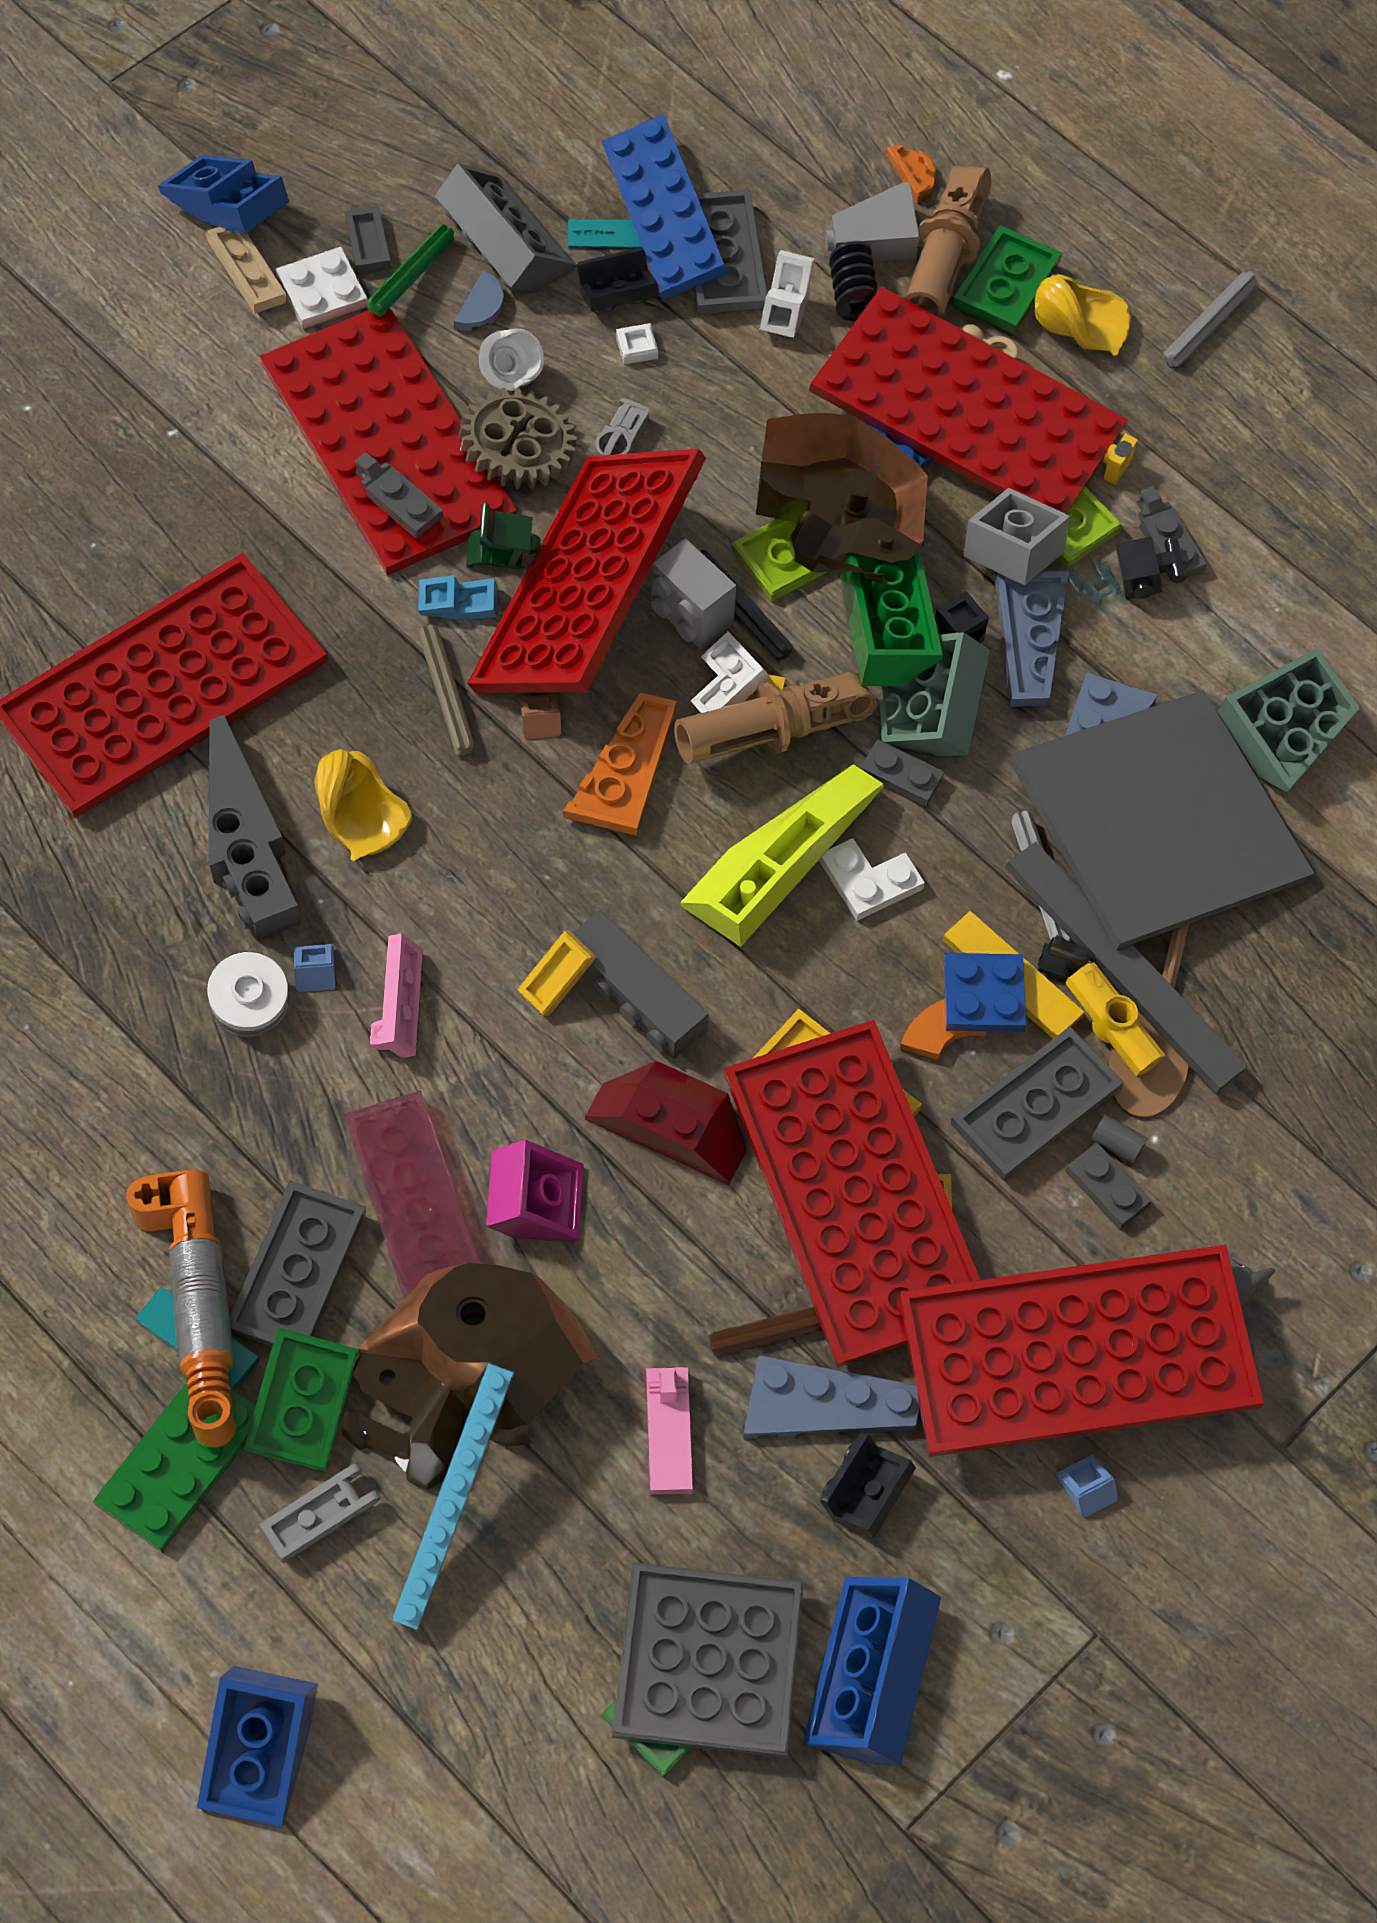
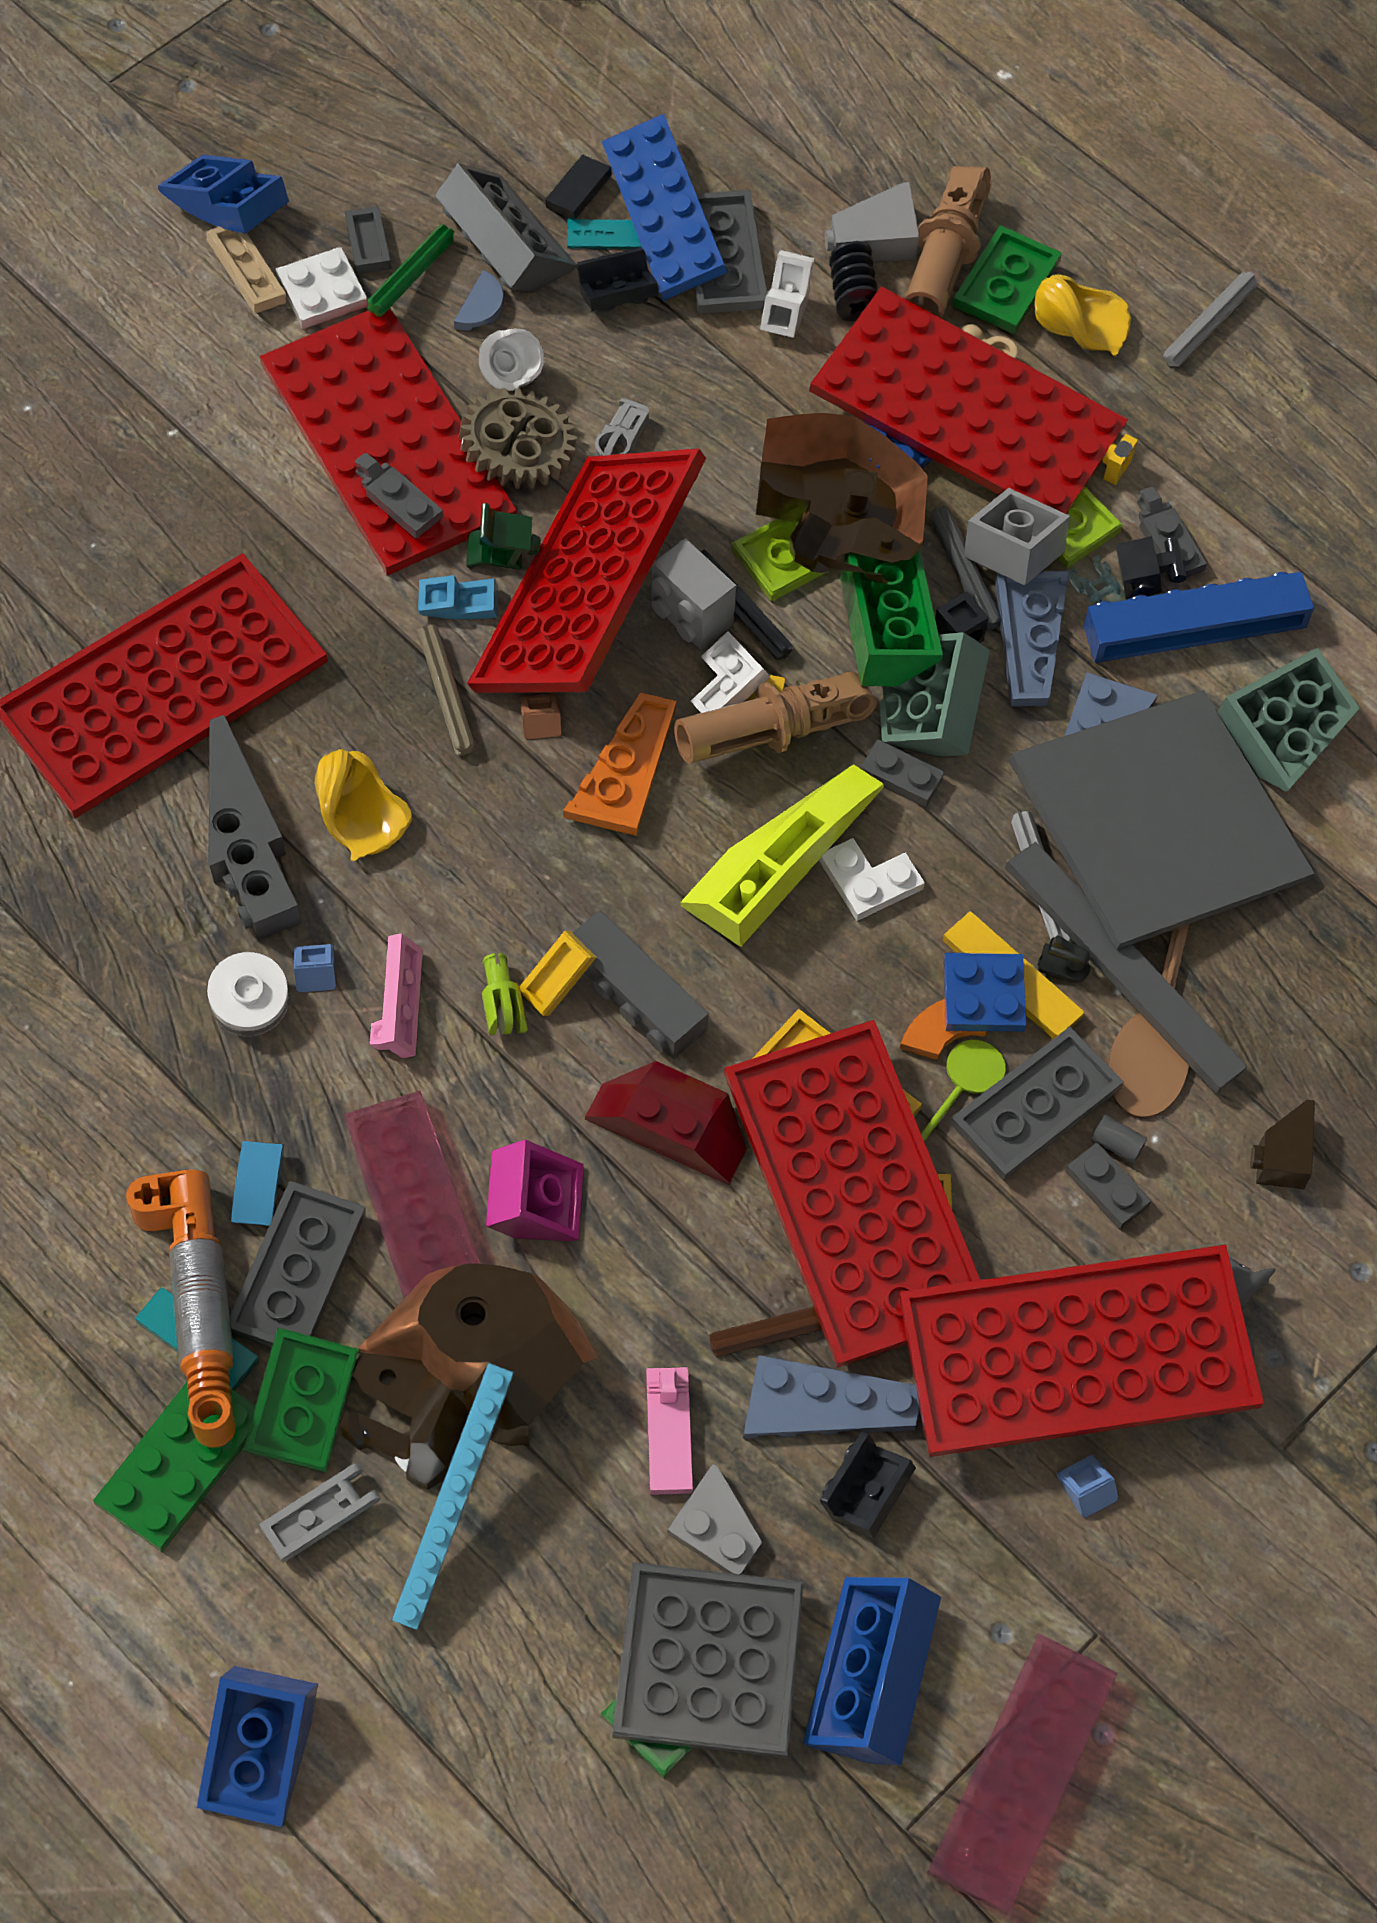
white tile [616,323,658,365] -> none
orange tile [885,145,936,204] -> none
yellow piece [1065,962,1166,1076] -> none
none -> dark azure slope [231,1141,284,1226]
none -> lime arm [482,953,528,1035]
none -> black tile [545,154,612,220]
none -> light grey wing [667,1464,762,1575]
none -> lime piece [921,1040,1006,1142]
none -> clear pink plate [927,1633,1118,1916]
none -> dark grey axle [930,506,1001,631]
none -> blue brick [1083,571,1314,663]
none -> dark brown slope [1250,1100,1315,1190]

